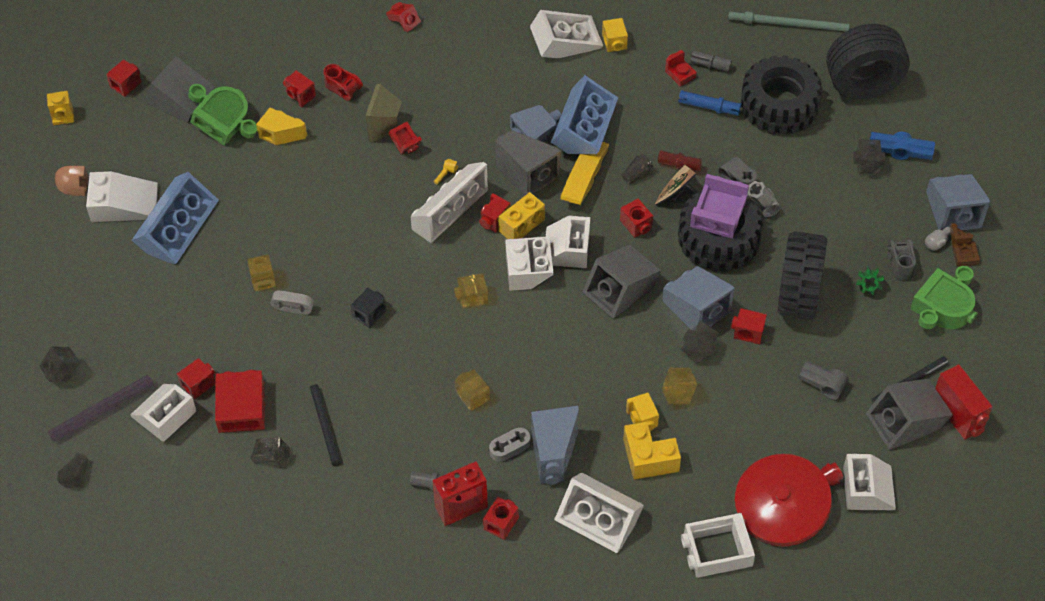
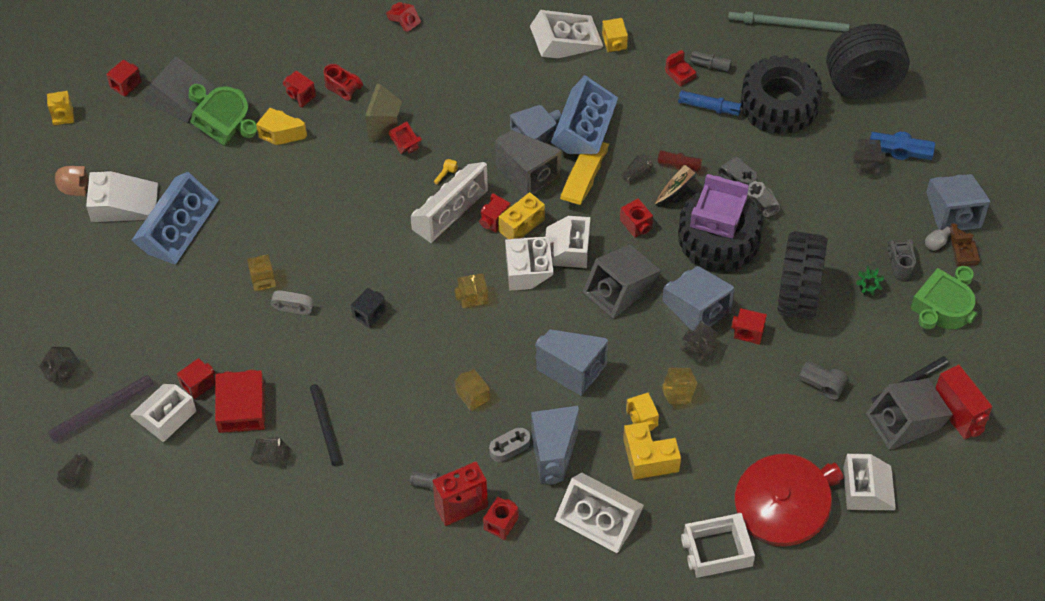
none -> sand blue slope [535,329,608,396]

